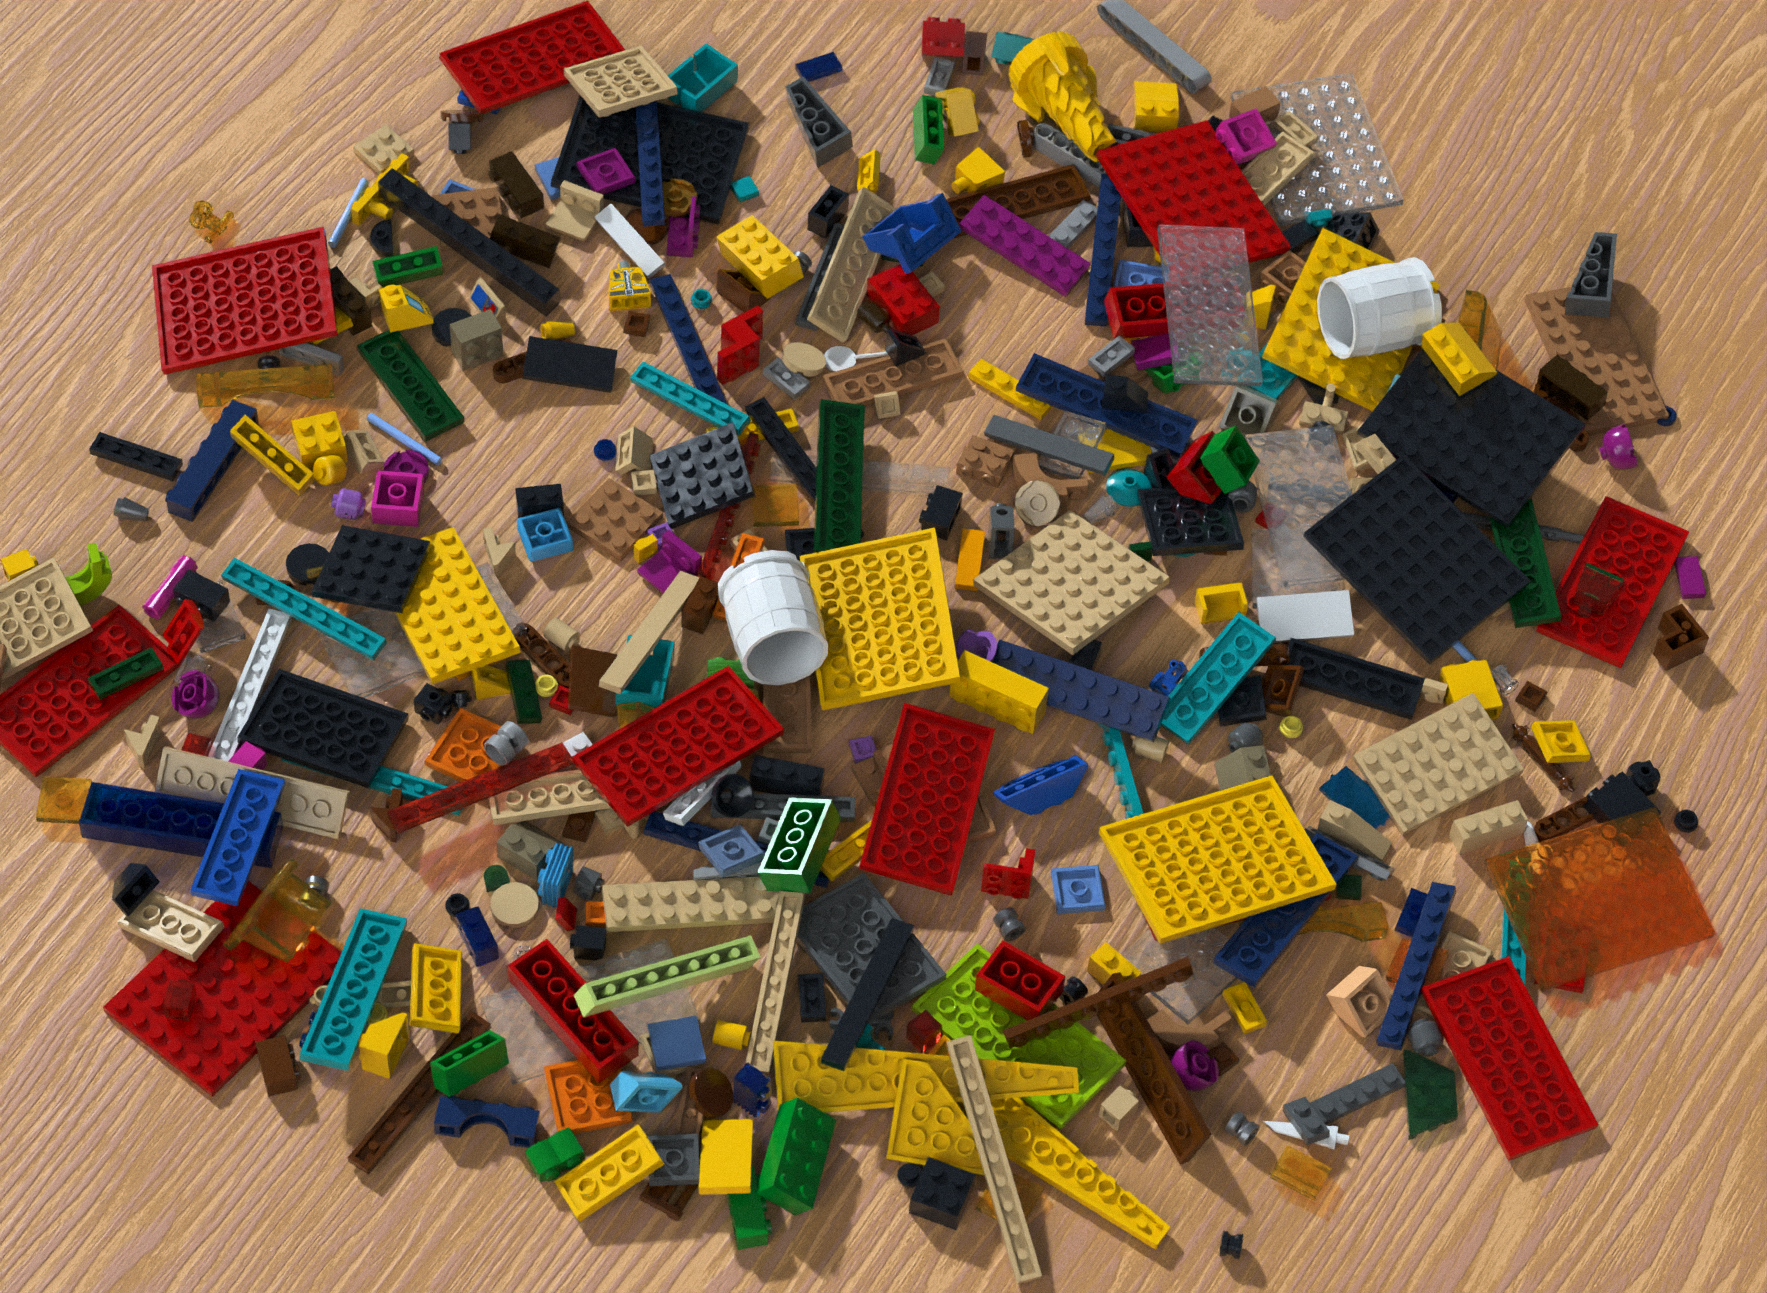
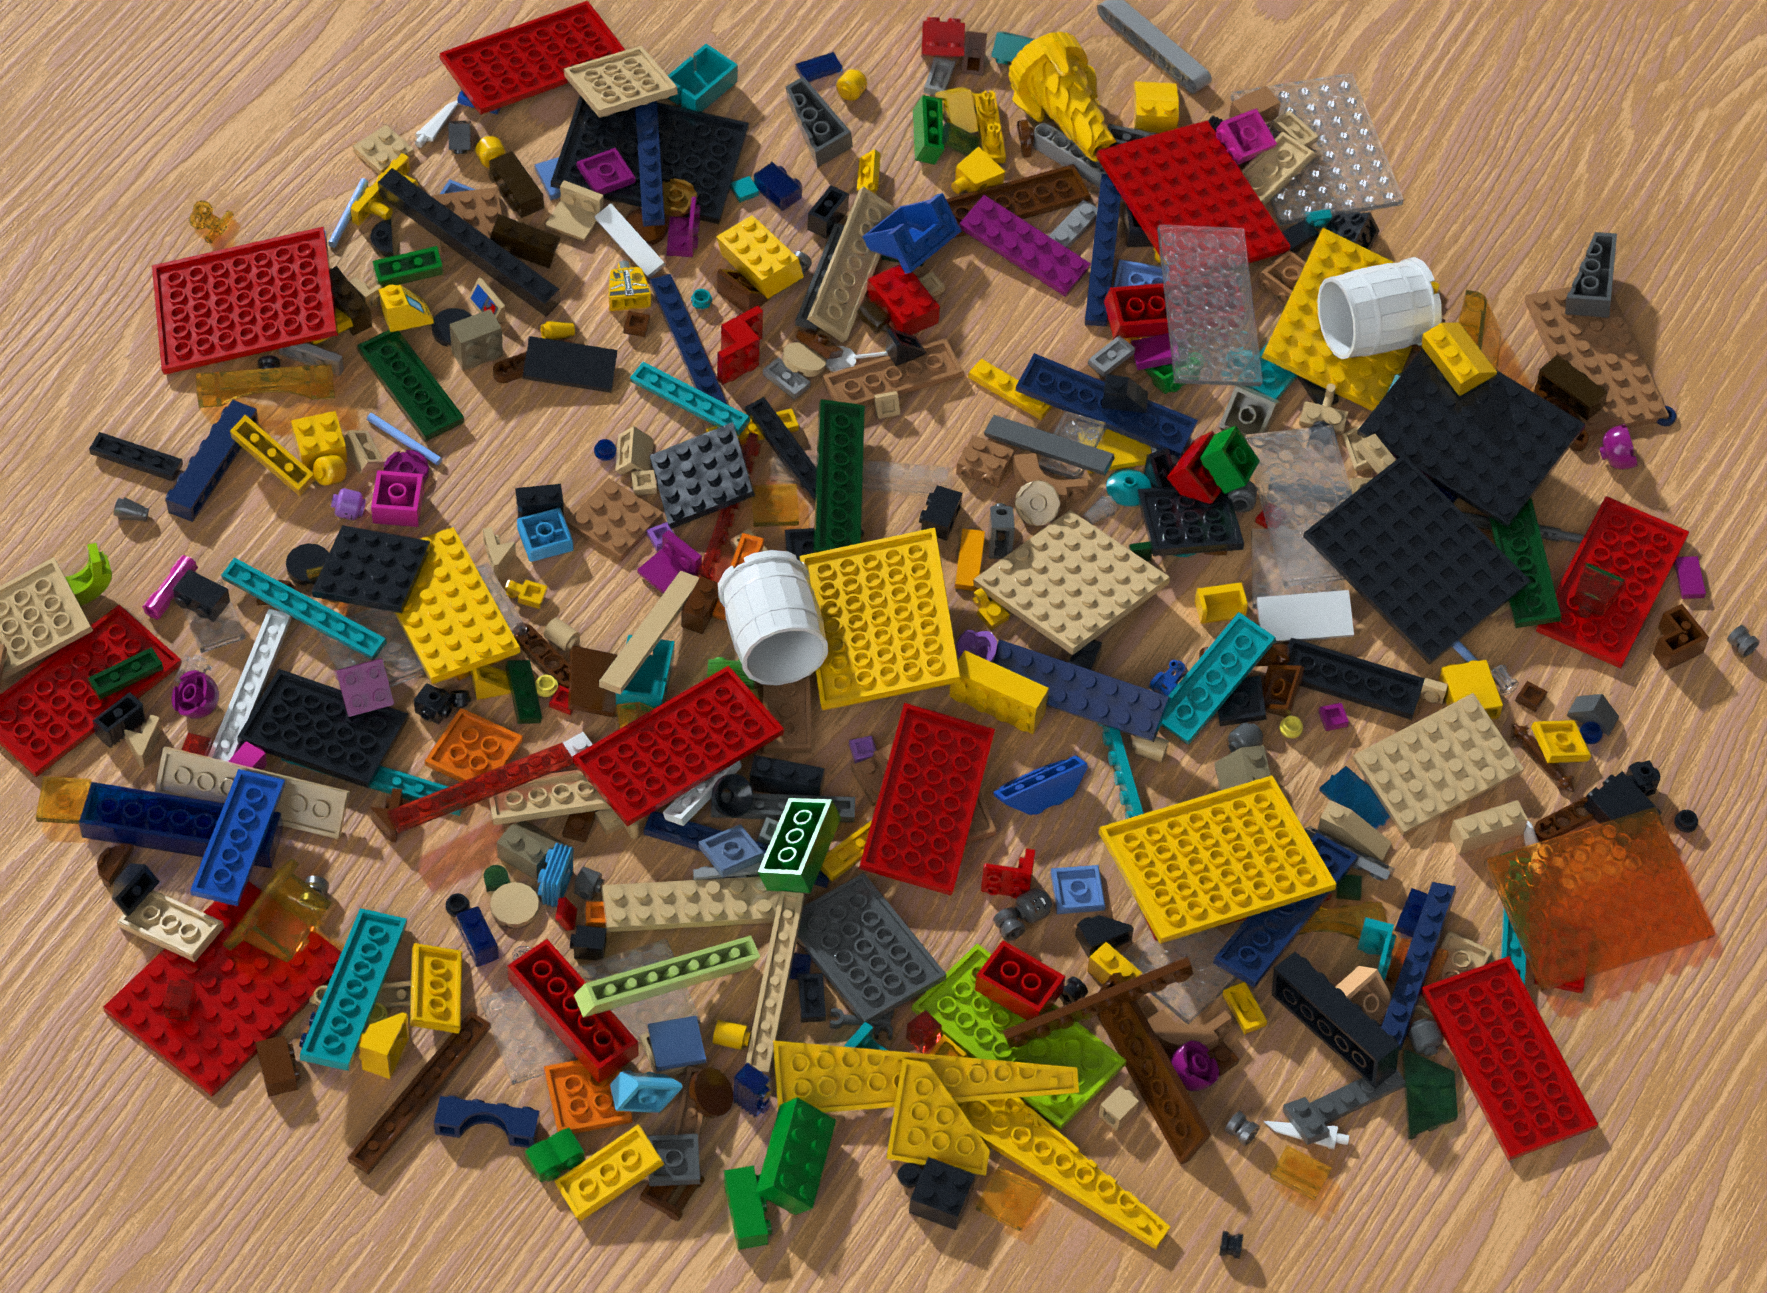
yellow brick [0,549,39,582] -> none
red slope [163,599,204,664] -> none
green brick [430,1030,509,1097] -> none
reddish brown tile [440,110,484,123] -> none
light grey wheel [484,721,529,766] -> none
yellow plate [634,534,658,564] -> none
yellow tile [699,1119,753,1195] -> none
black tile [821,918,914,1071] -> none
tan plate [946,1035,1042,1284] -> none
yellow slope [1241,285,1276,330] -> none
none -> black brick [92,692,146,748]
none -> reddish brown plate [97,843,134,887]
none -> magenta bracket [334,658,394,717]
none -> white bar [415,101,459,148]
none -> yellow head [475,136,506,168]
none -> yellow plate [504,579,547,609]
none -> clear blue brick [754,162,802,211]
none -> clear blue plate [789,953,812,980]
none -> reddish brown plate [796,329,844,359]
none -> yellow head [836,69,868,101]
none -> clear green plate [942,122,980,156]
none -> yellow plate [972,588,1010,630]
none -> yellow plate [974,90,1006,163]
none -> dark grey head [1014,888,1052,924]
none -> black slope [1075,915,1134,958]
none -> black brick [1272,952,1400,1088]
none -> magenta plate [1318,703,1349,731]
none -> teal bracket [1357,917,1397,982]
none -> dark grey slope [1567,694,1619,736]
none -> clear blue plate [1579,722,1603,744]
none -> flat silver wheel [1727,625,1760,657]

